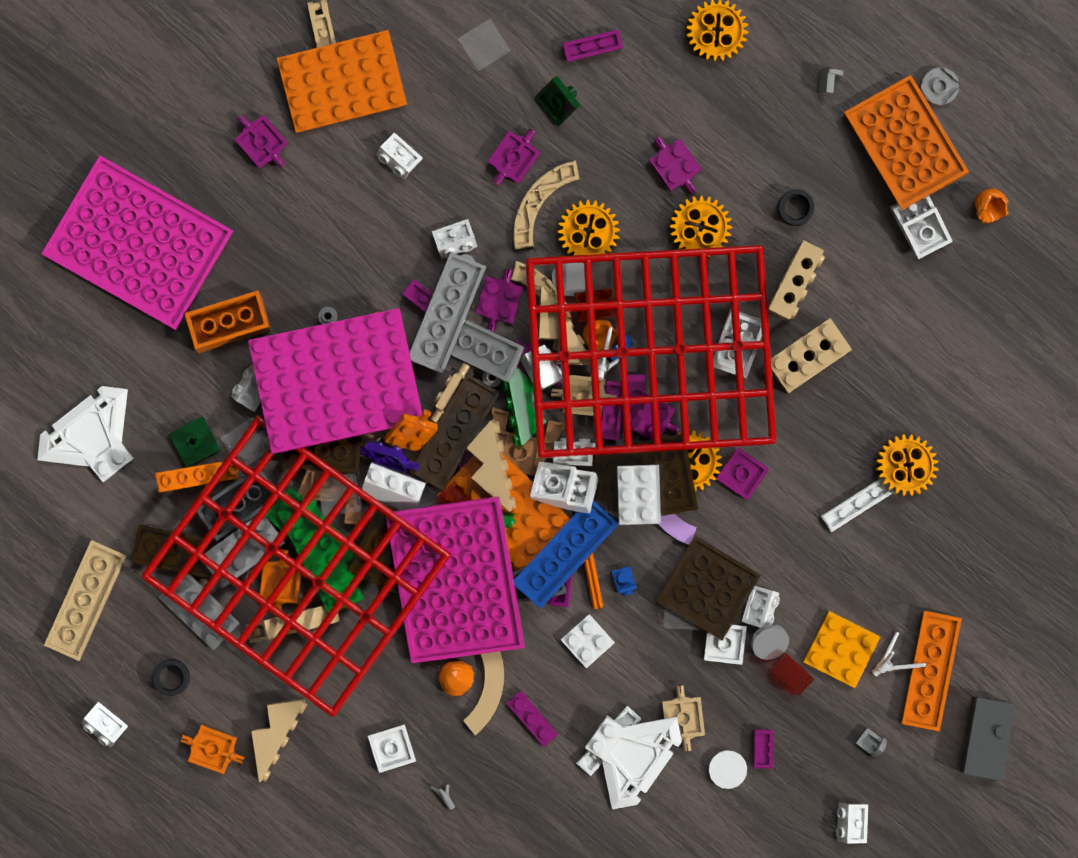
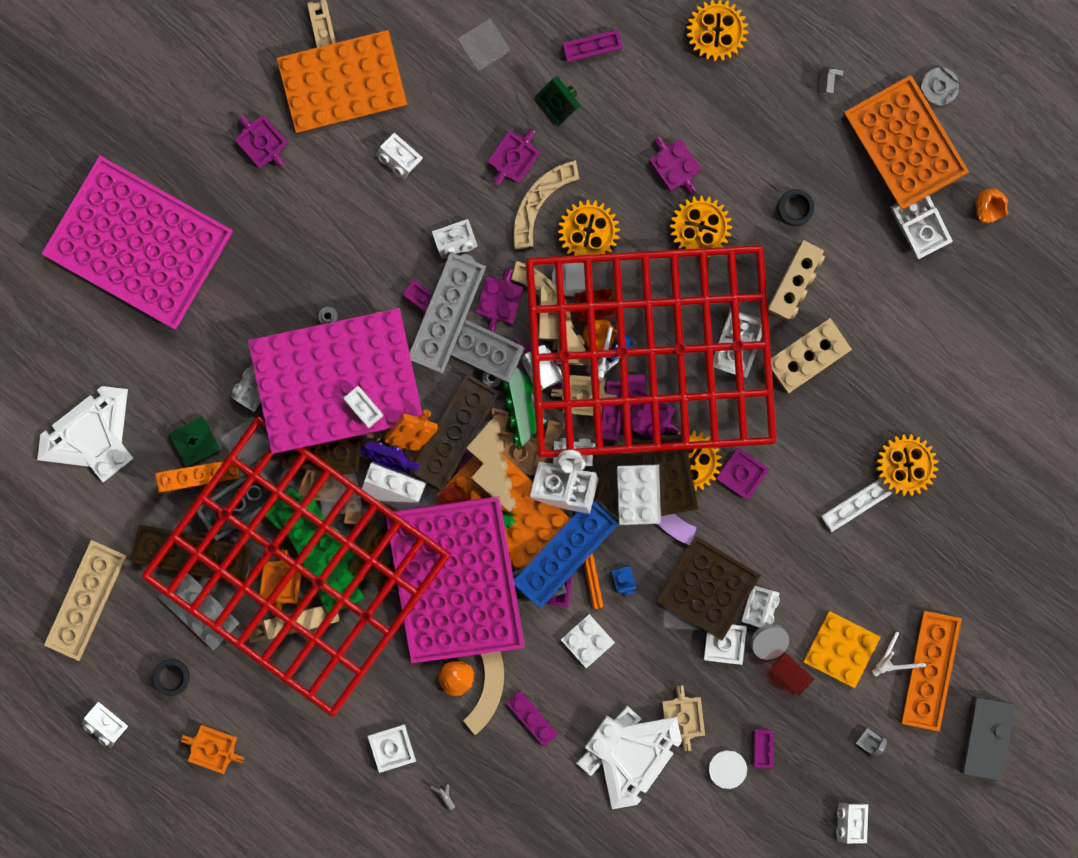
orange brick [185,290,272,353] -> none
light grey plate [204,516,285,588] -> none
tan slope [251,699,307,782] -> none
tan plate [430,363,470,423] -> none
none -> white plate [344,386,384,428]
none -> white piece [558,450,585,473]

